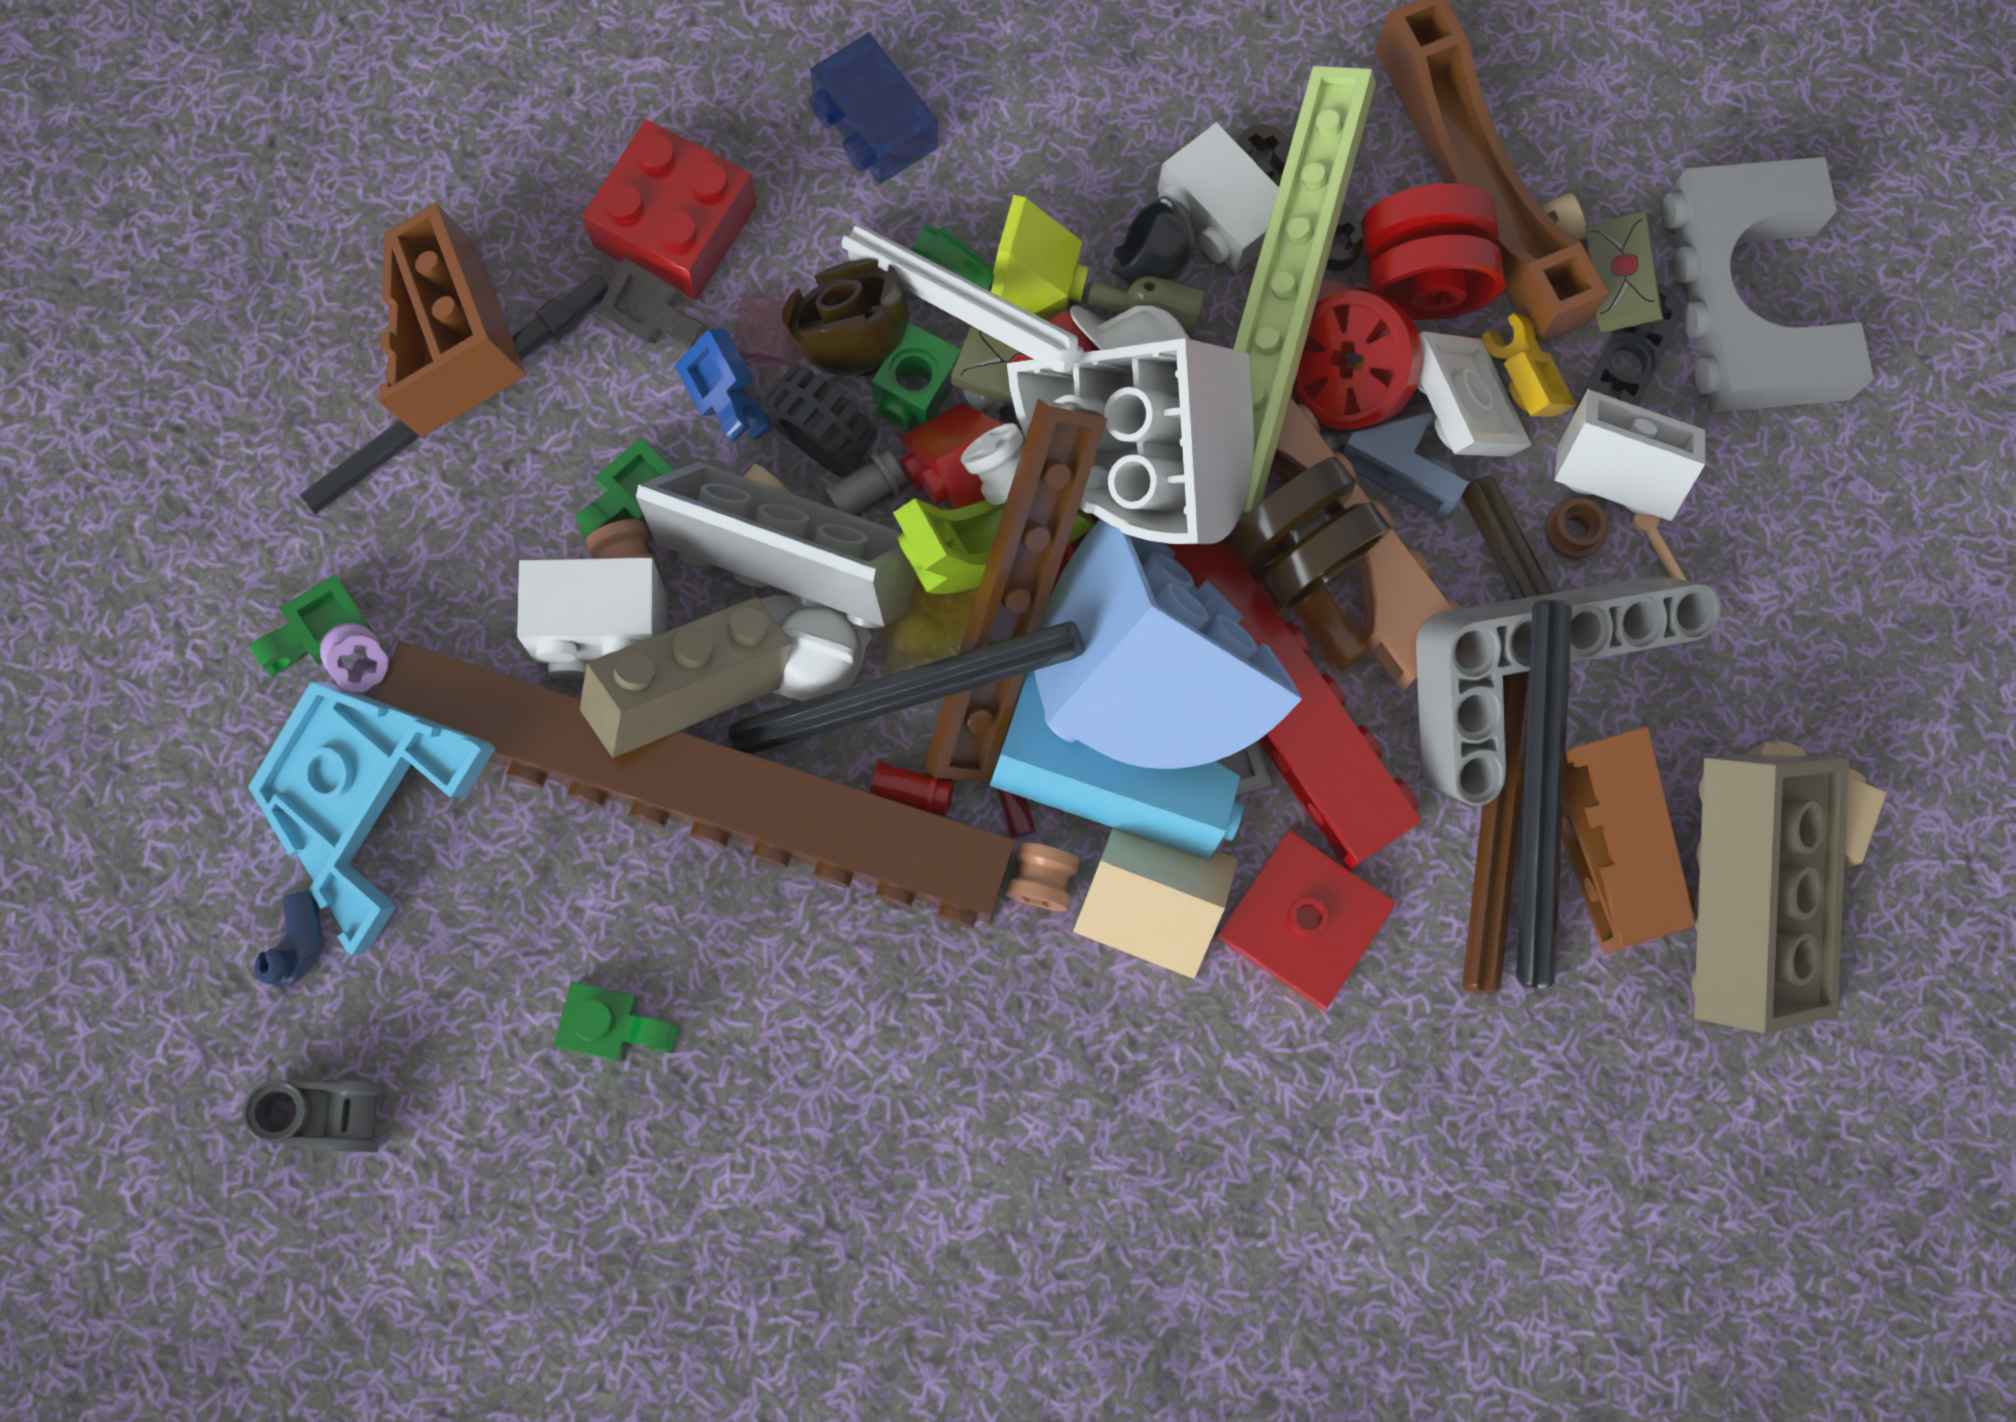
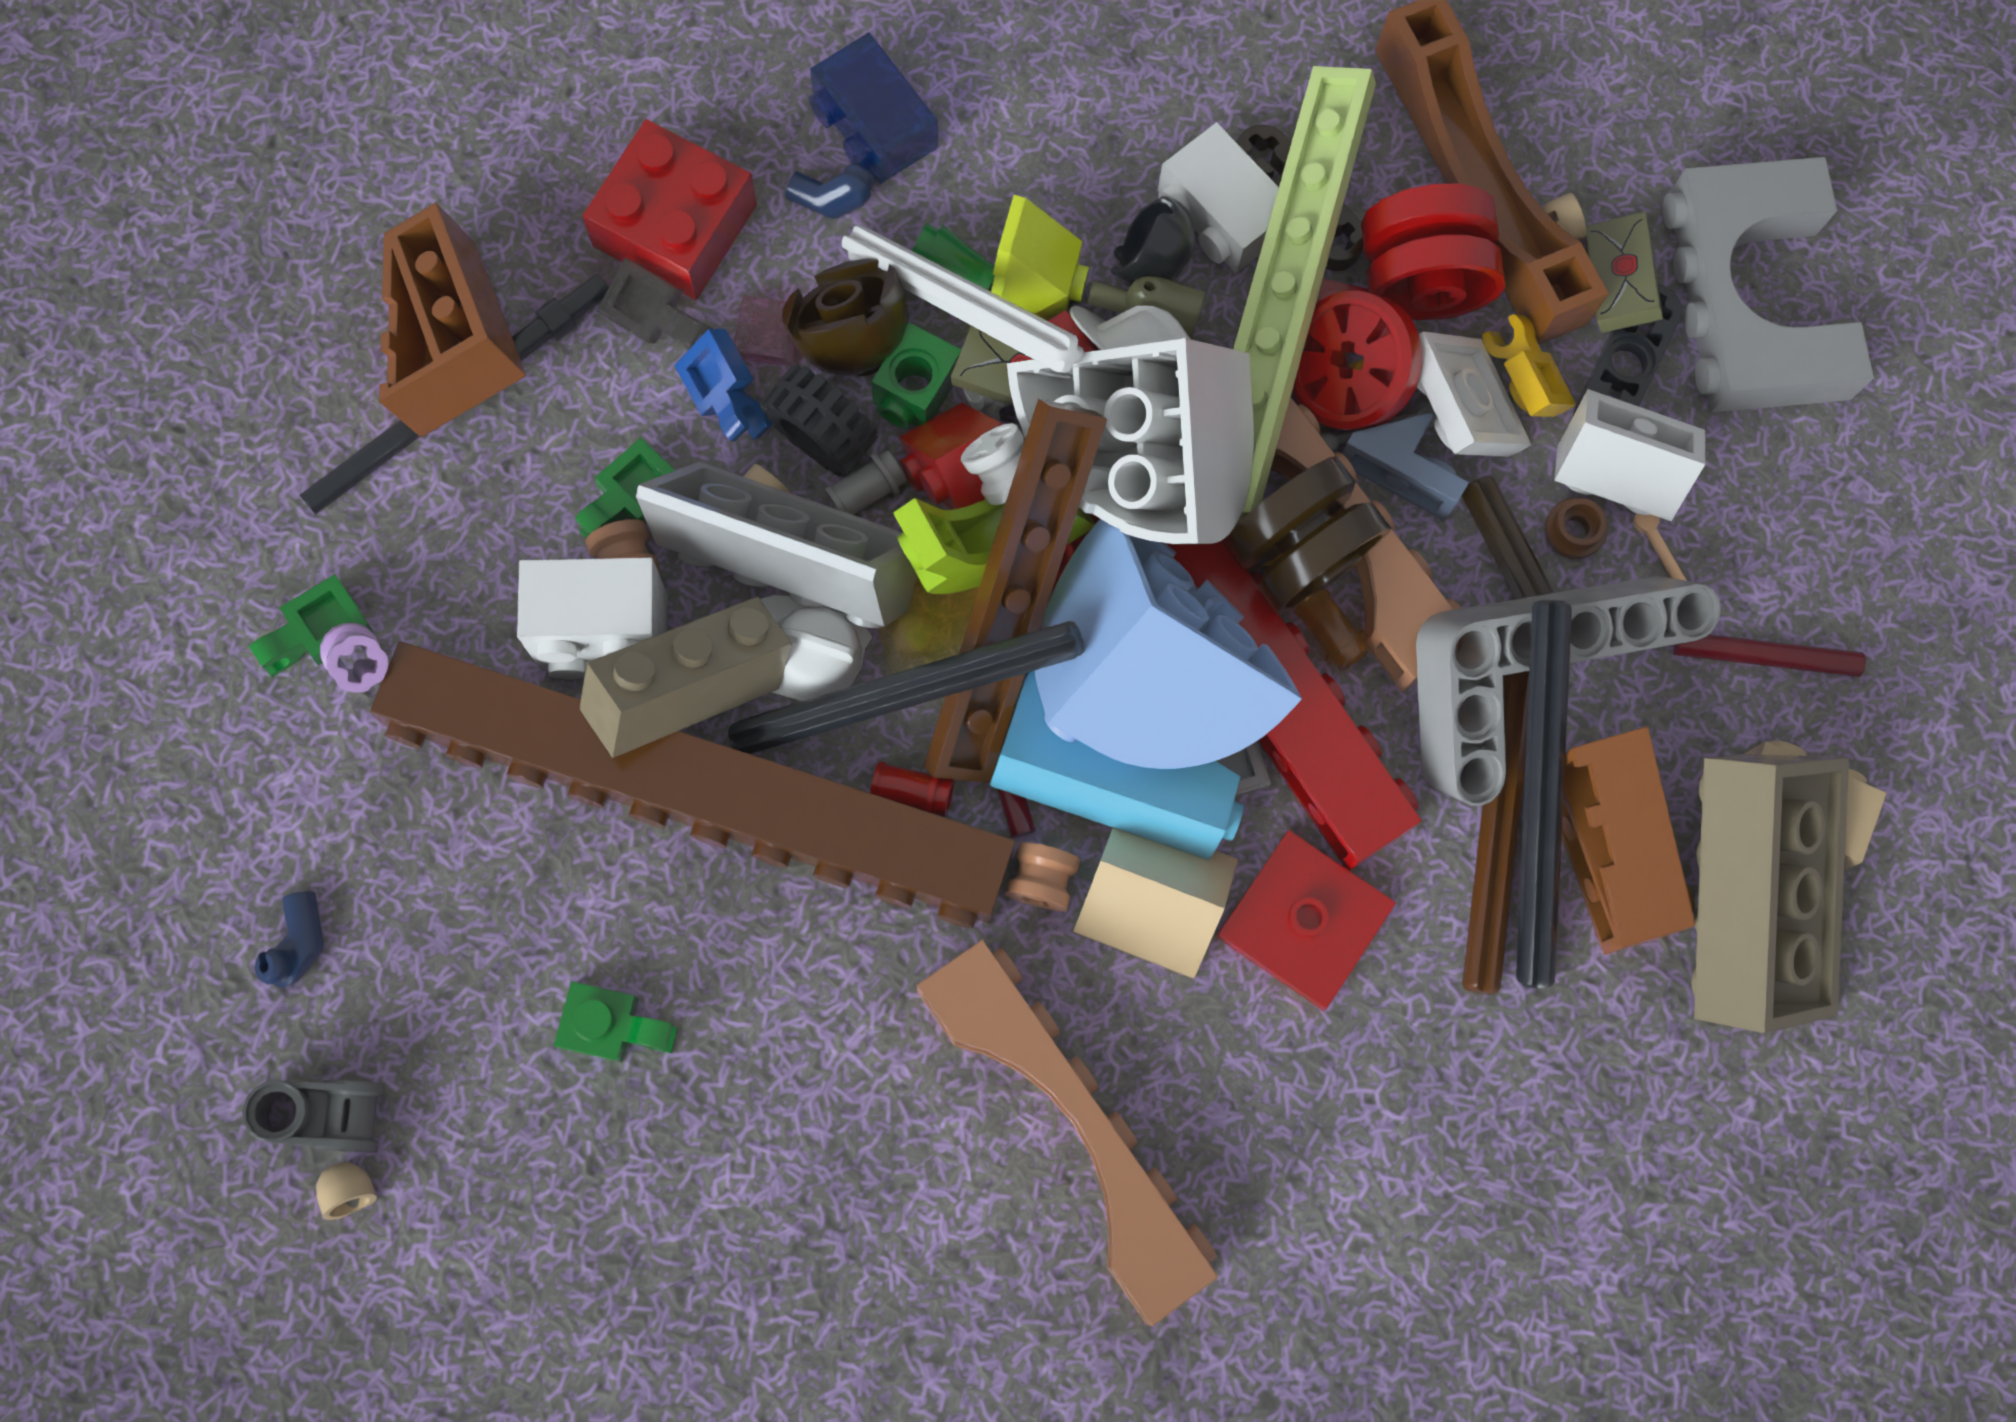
medium azure wing [248,682,496,955] -> none
none -> tan hinge [316,1162,377,1220]
none -> dark blue arm [785,163,875,219]
none -> nougat arch [917,940,1218,1326]
none -> dark red bar [1673,634,1866,677]

